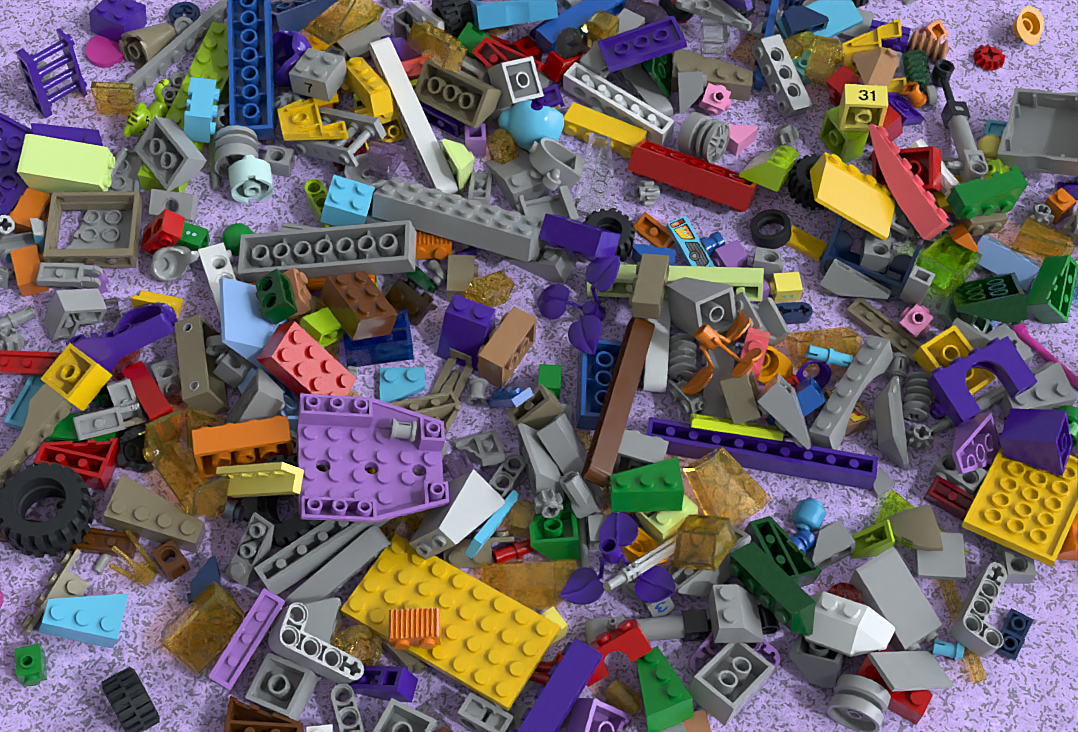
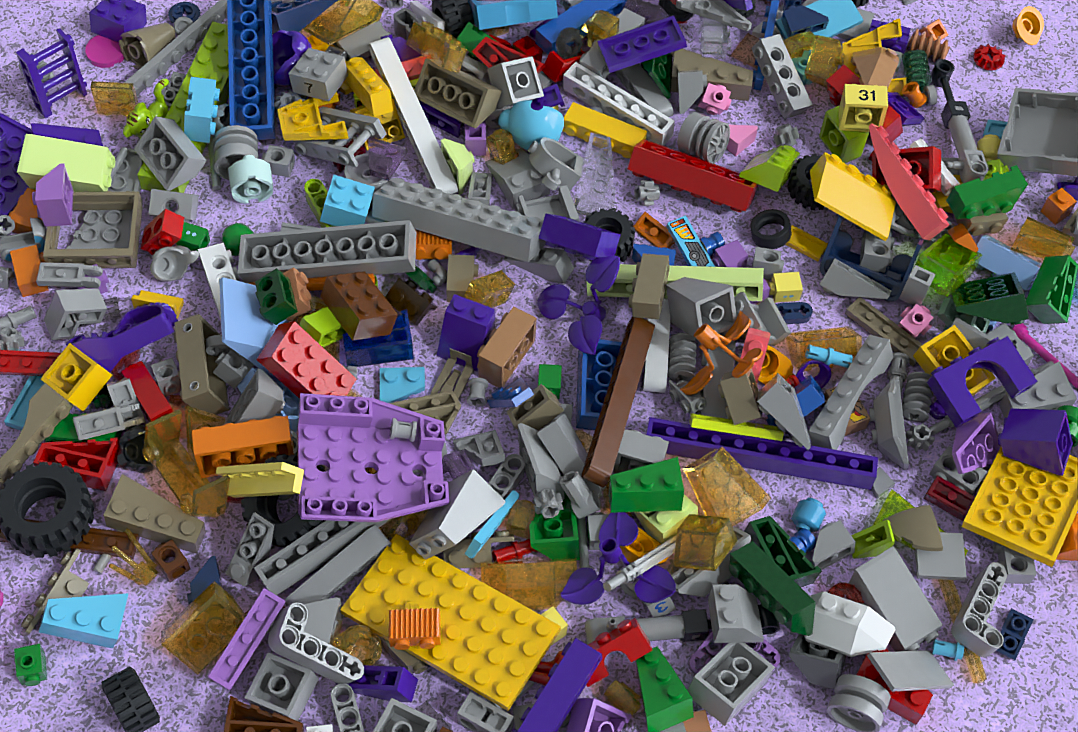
sand blue plate [224,499,243,523] -> none
light grey gear [1026,204,1055,230] -> none
none -> medium lavender slope [32,163,73,227]

